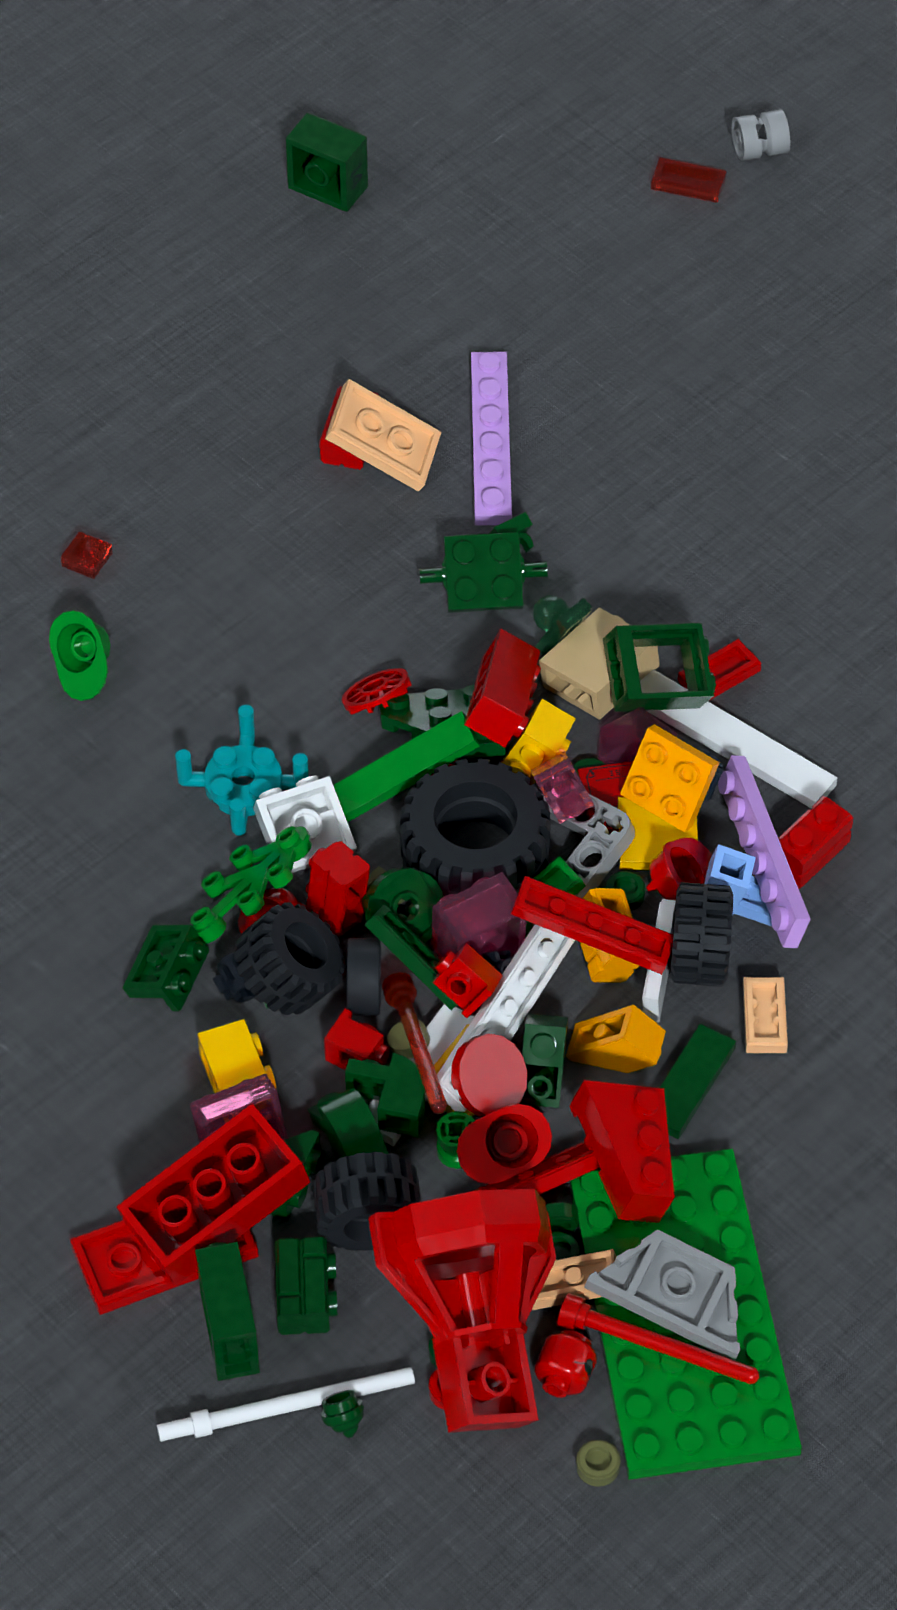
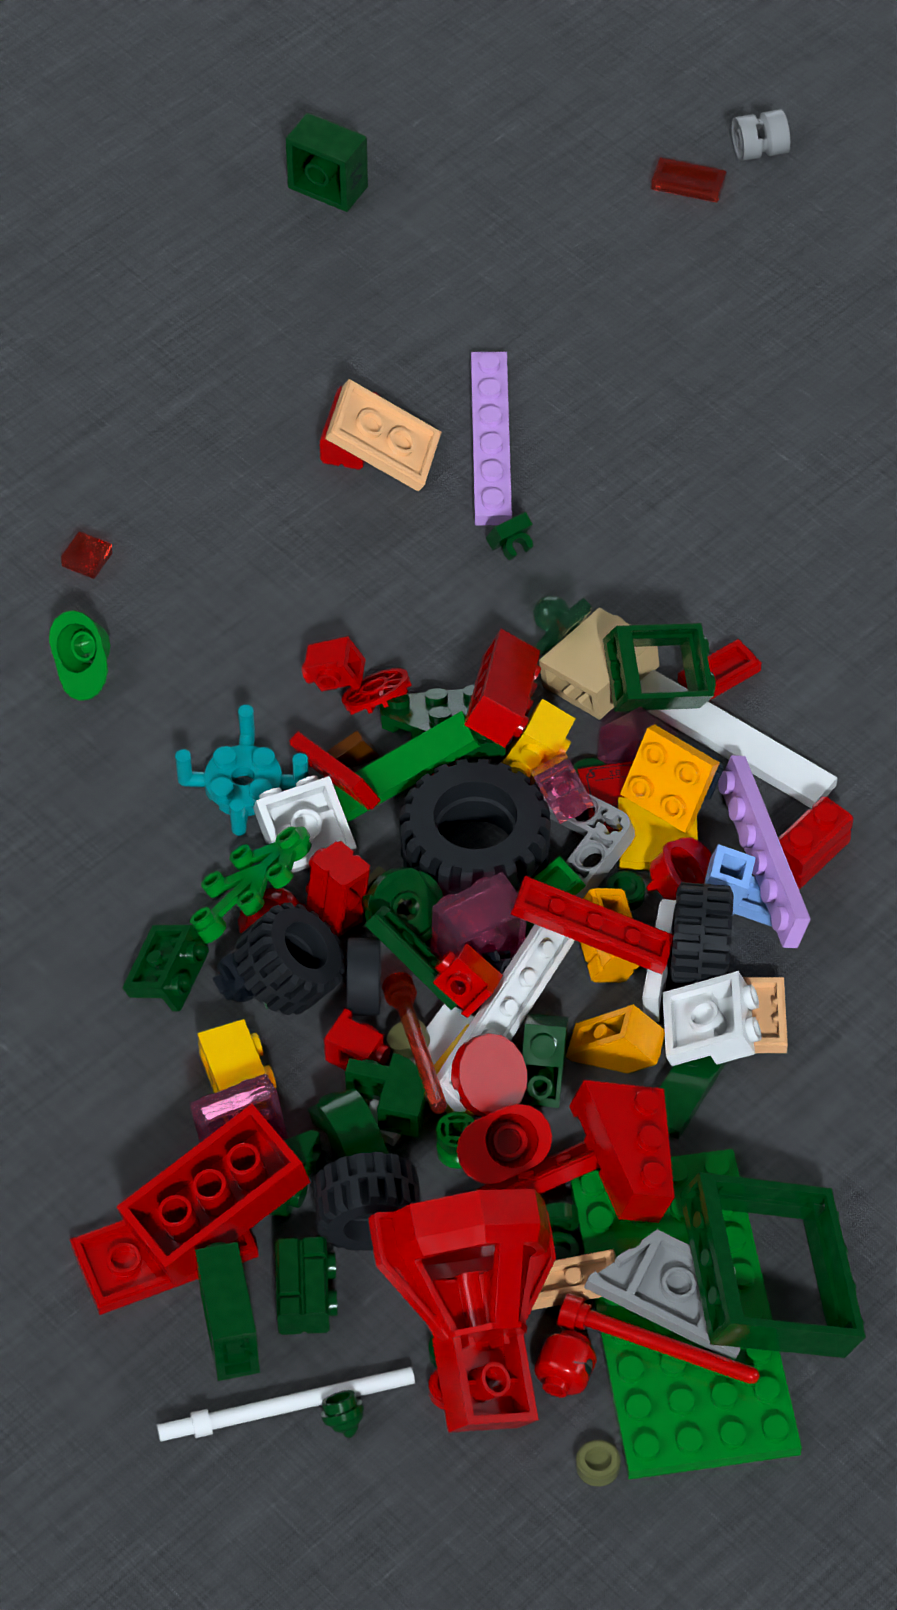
dark green plate [419,532,548,613] -> none
none -> red tile [289,731,381,810]
none -> red brick [302,636,366,692]
none -> reddish brown tile [327,730,379,767]
none -> white plate [663,971,762,1066]
none -> dark green window [680,1172,866,1358]

